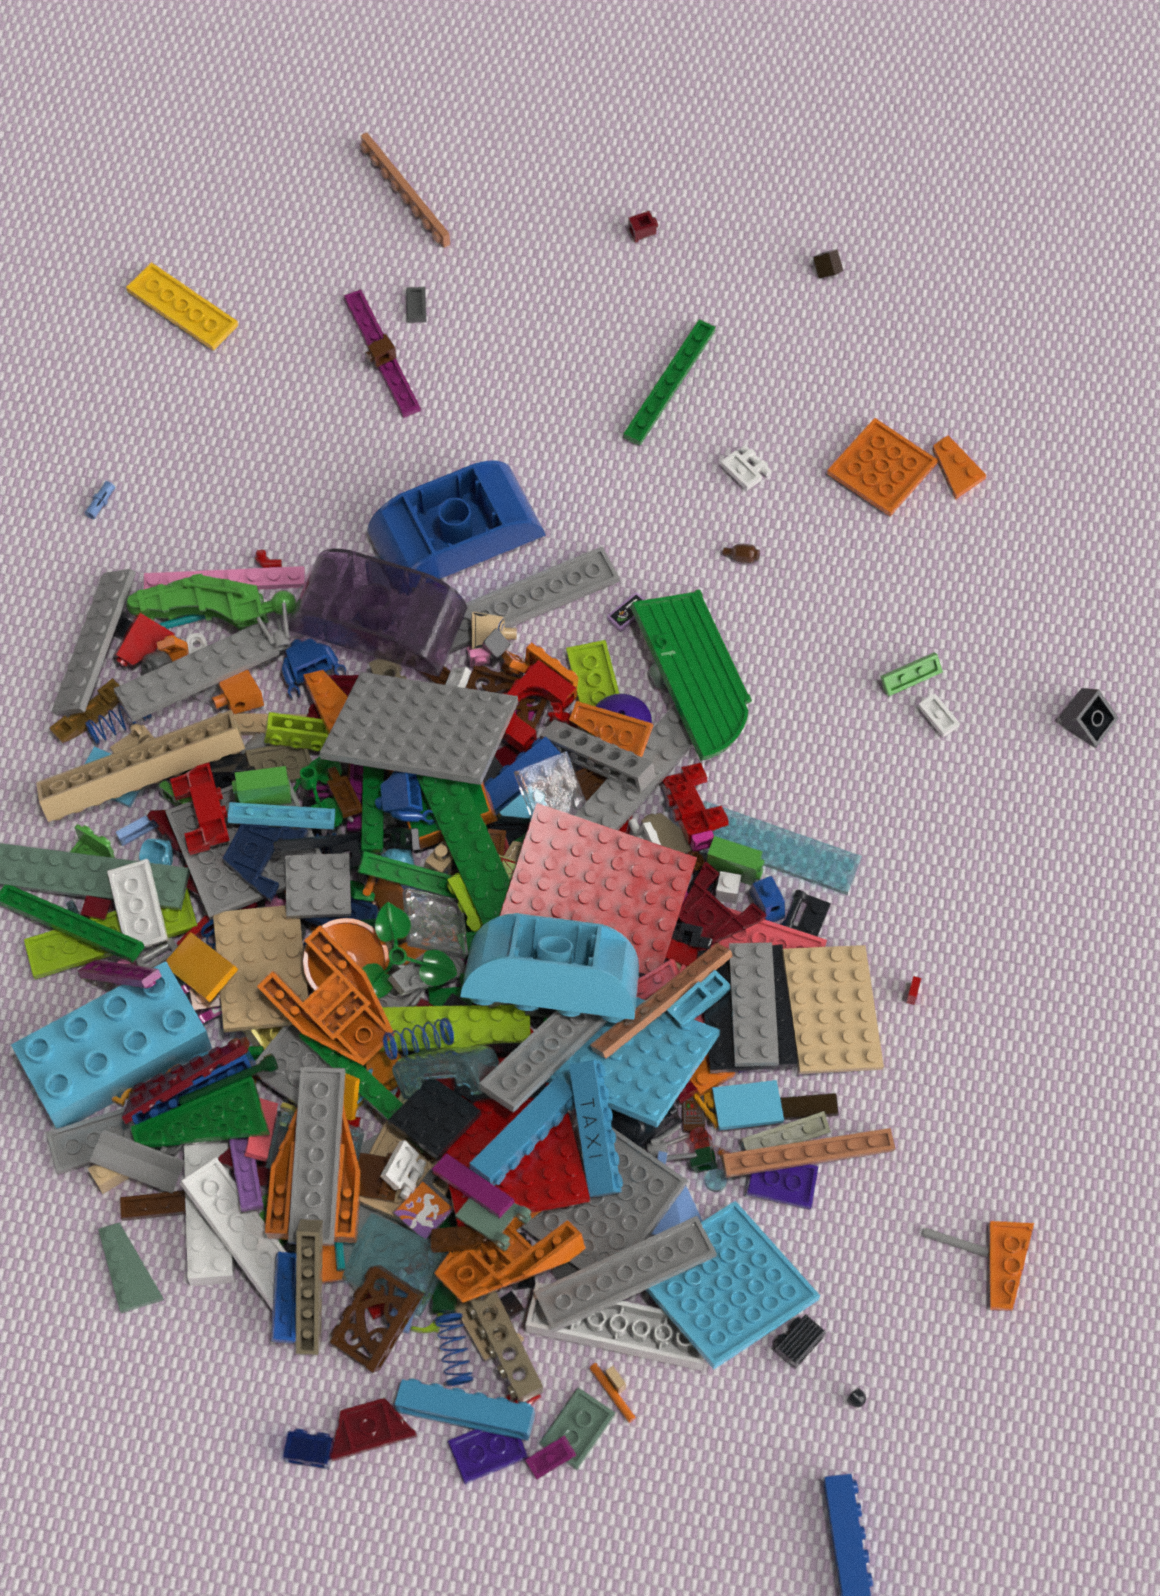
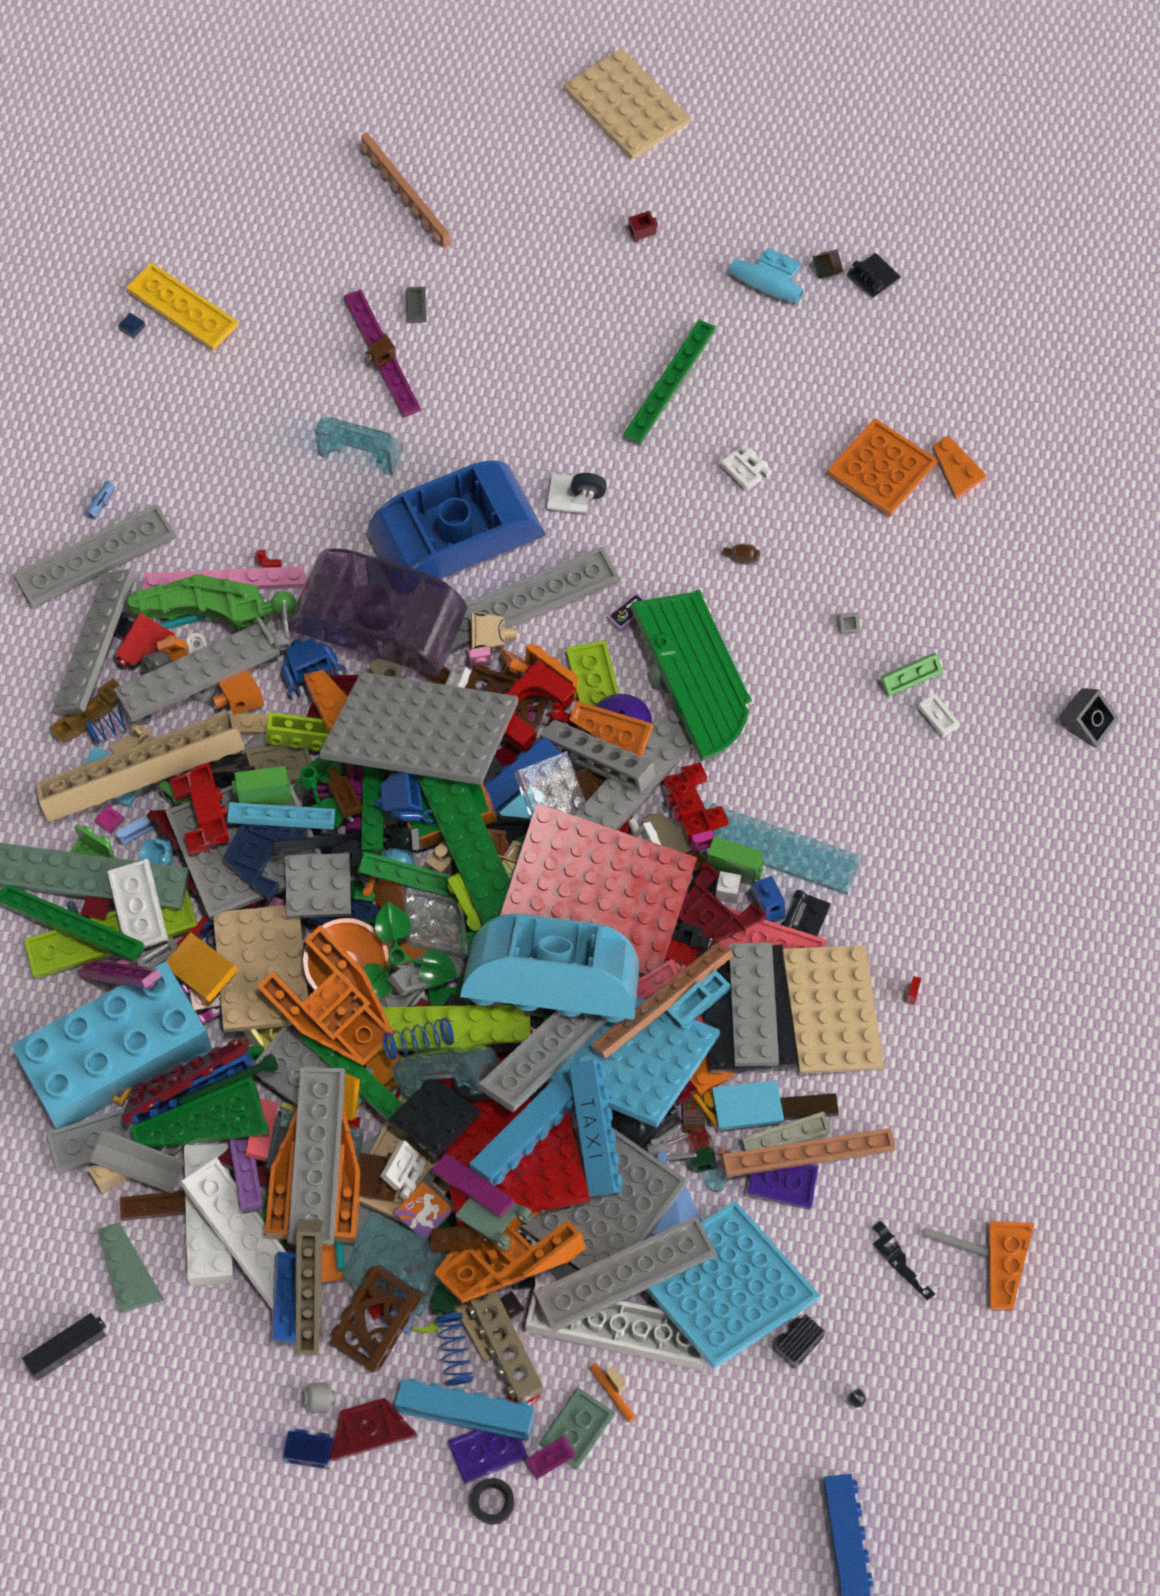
slope [482,628,511,660] -> none
none -> light grey plate [14,504,176,608]
none -> black brick [22,1312,106,1381]
none -> dark pink tile [94,805,125,834]
none -> dark blue plate [118,313,146,339]
none -> light grey head [302,1382,336,1413]
none -> clear light blue windscreen [315,417,403,476]
none -> black tyre [471,1478,515,1525]
none -> white plate [547,473,607,514]
none -> tan plate [563,48,691,160]
none -> medium azure plate [729,247,804,303]
none -> light grey slope [837,612,861,634]
none -> black hinge [847,252,901,298]
none -> black piece [872,1221,936,1301]

